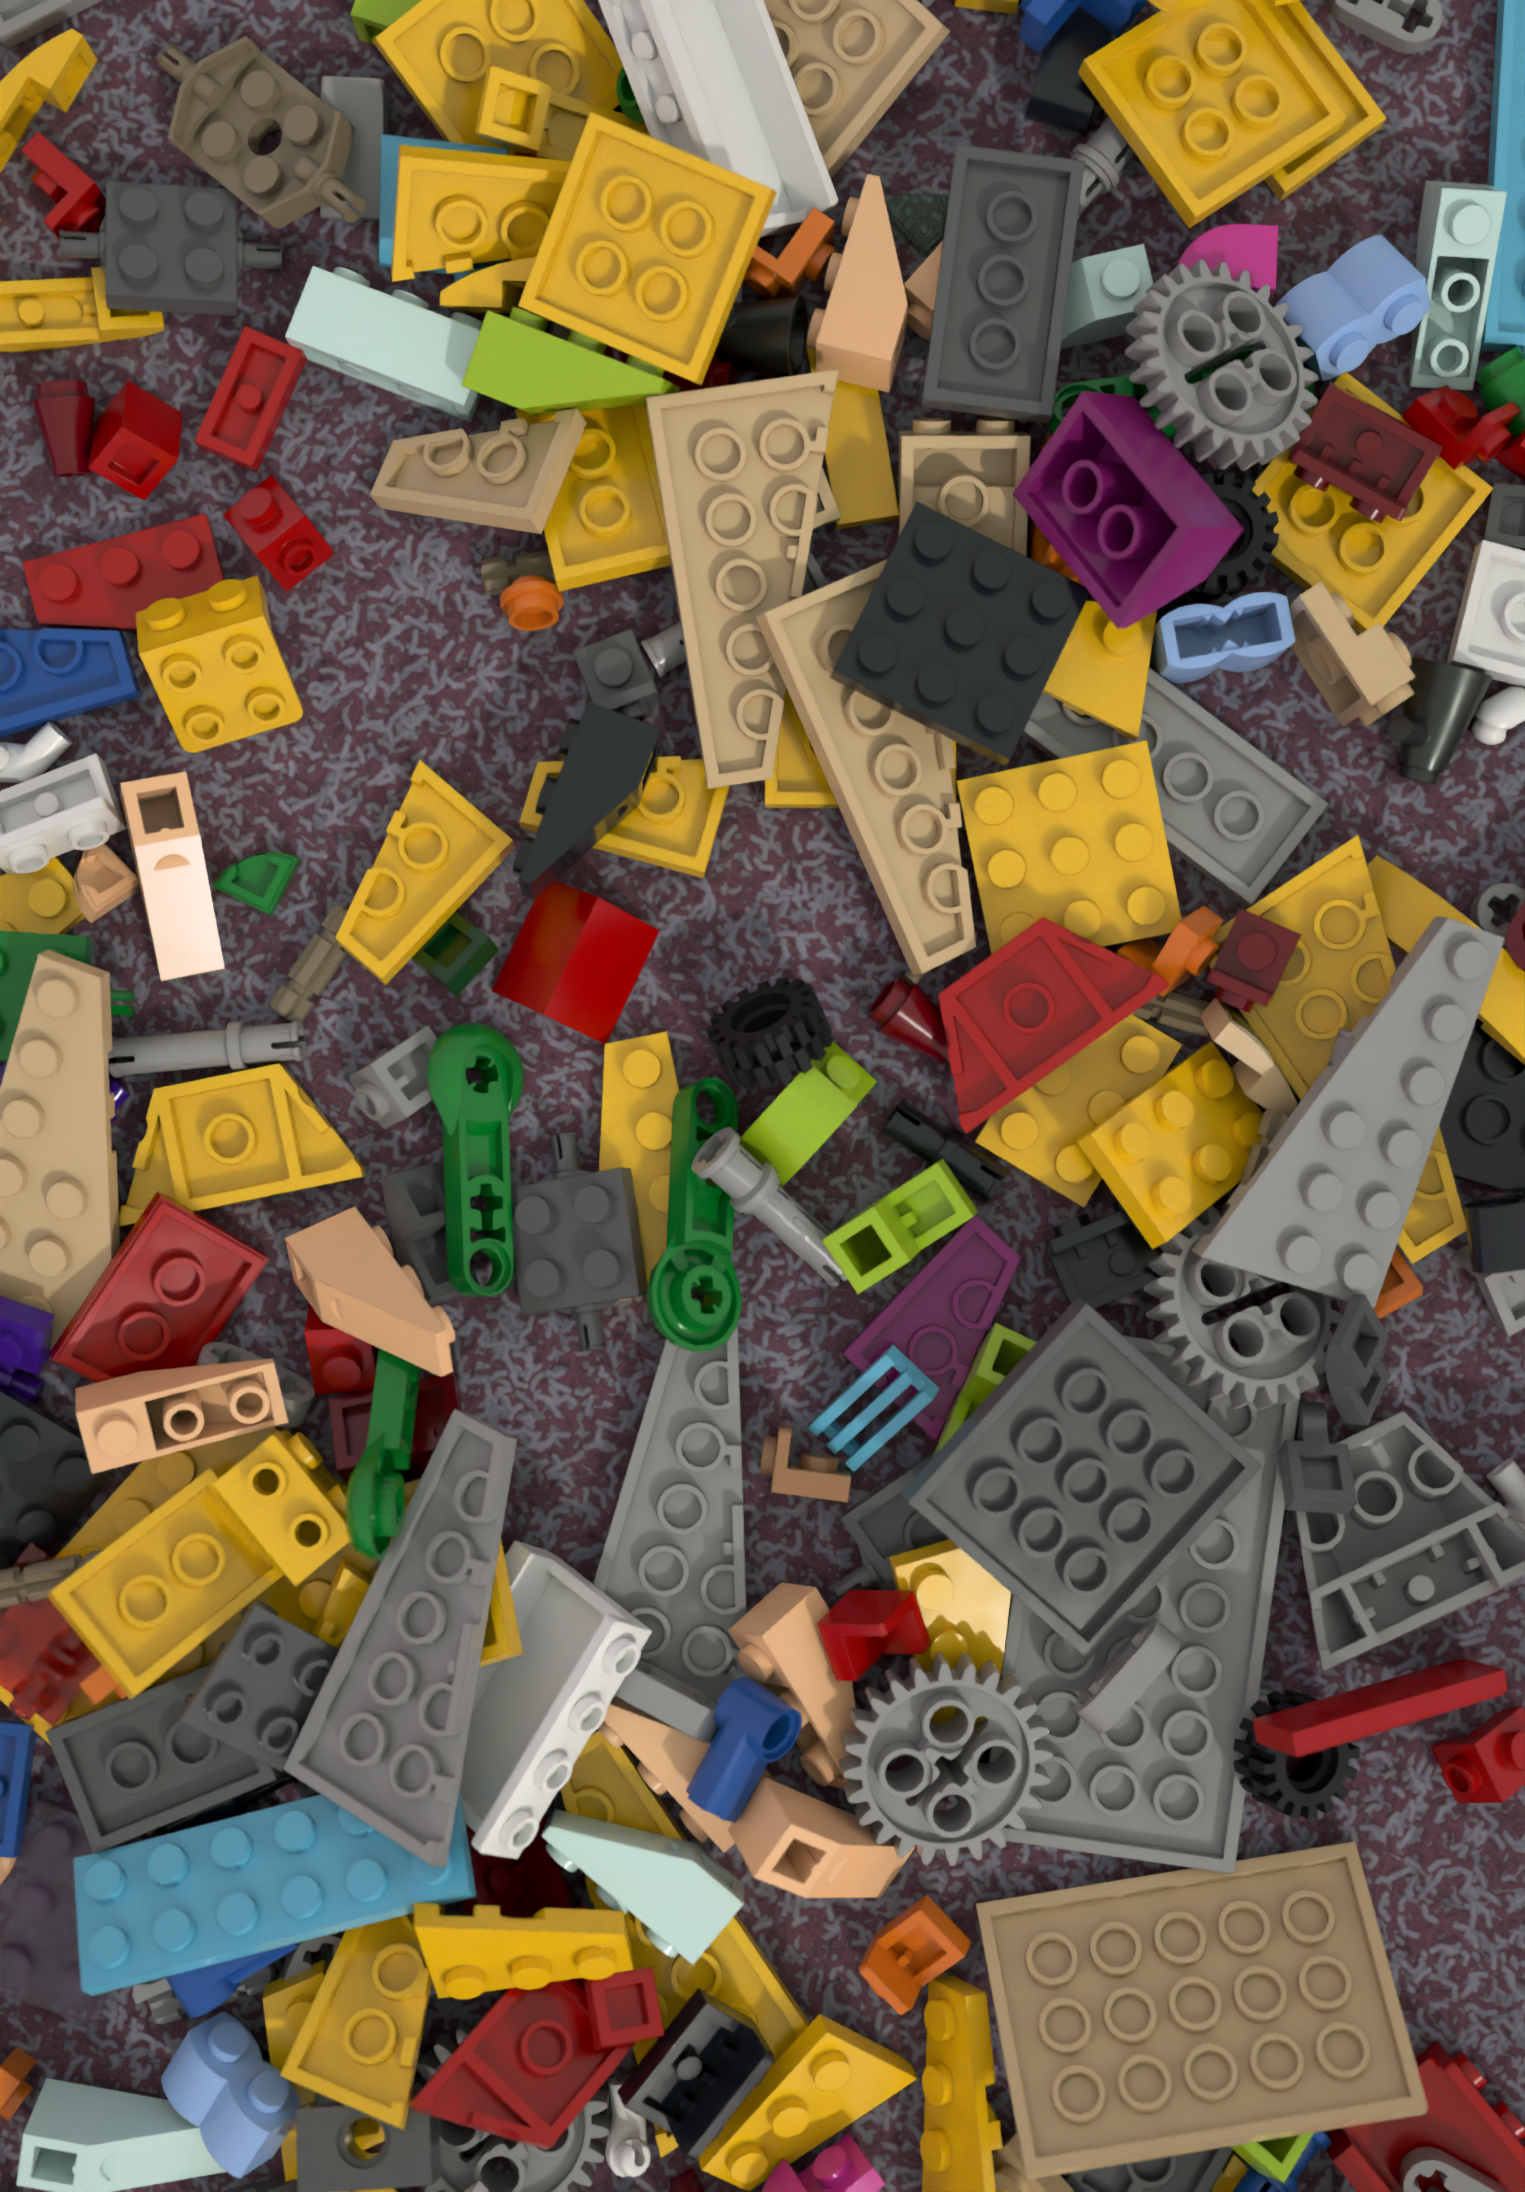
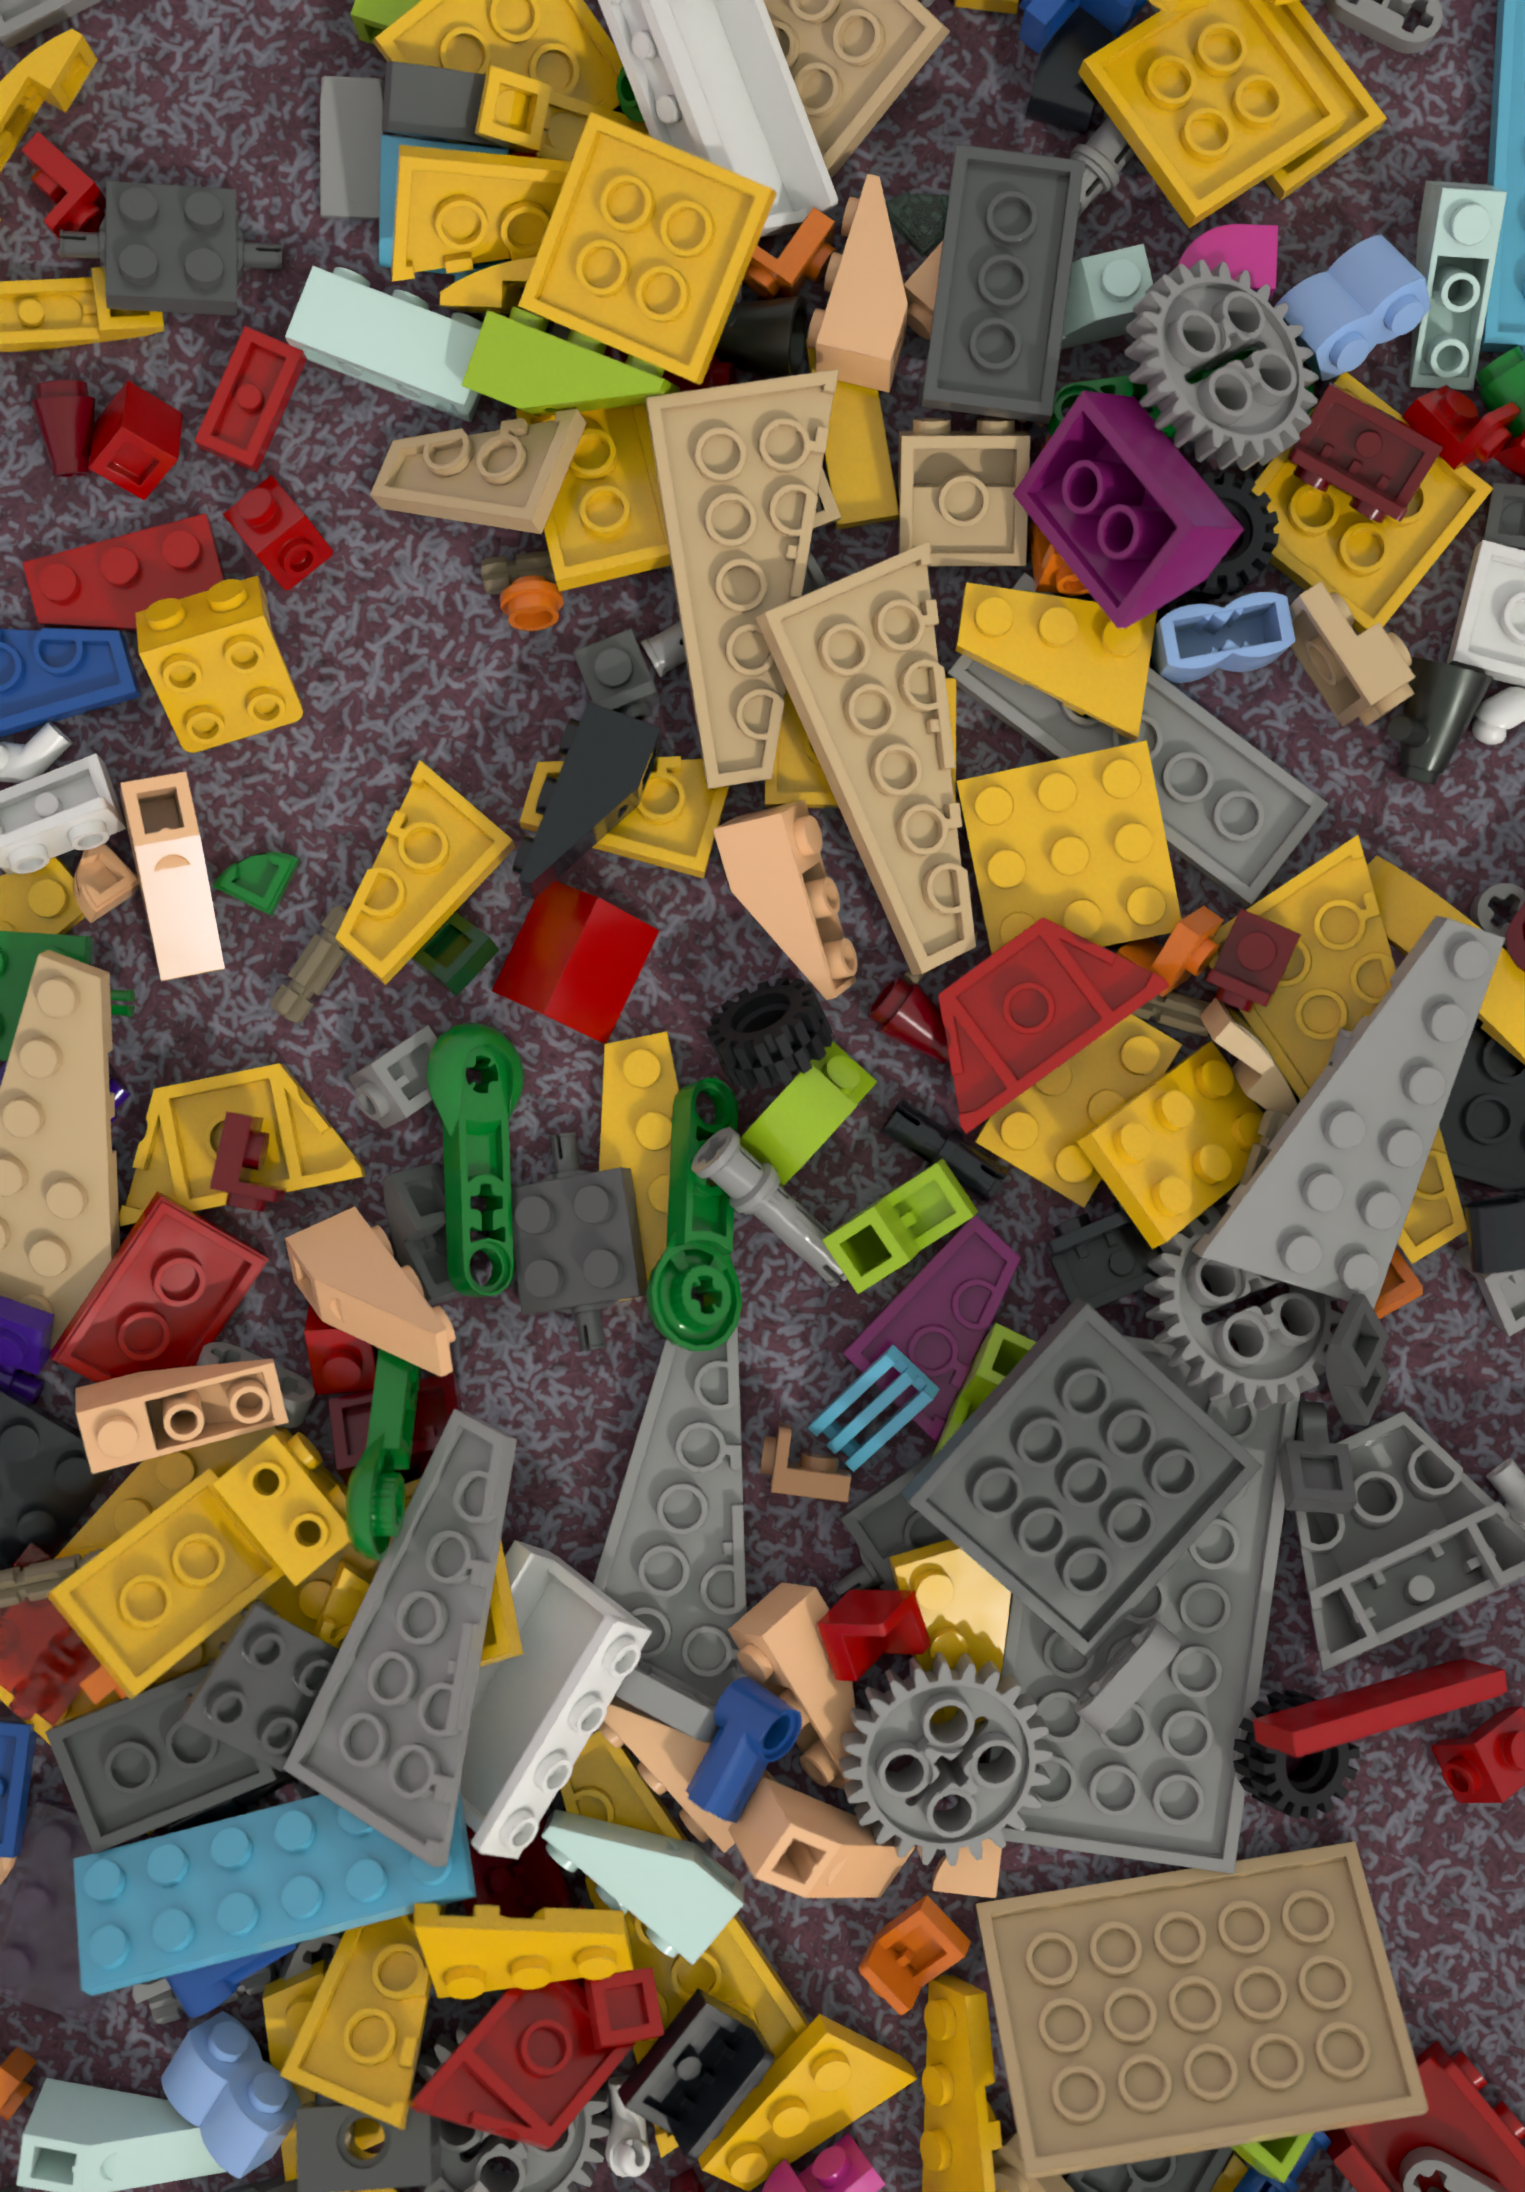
light grey pin [108,1020,306,1078] -> none
dark tan plate [157,36,366,229] -> none
black plate [829,501,1090,766] -> none
none -> dark red bracket [210,1112,286,1212]
none -> dark grey slope [382,61,510,150]
none -> light nougat slope [713,799,857,1000]
none -> light nougat tile [931,1838,1002,1898]

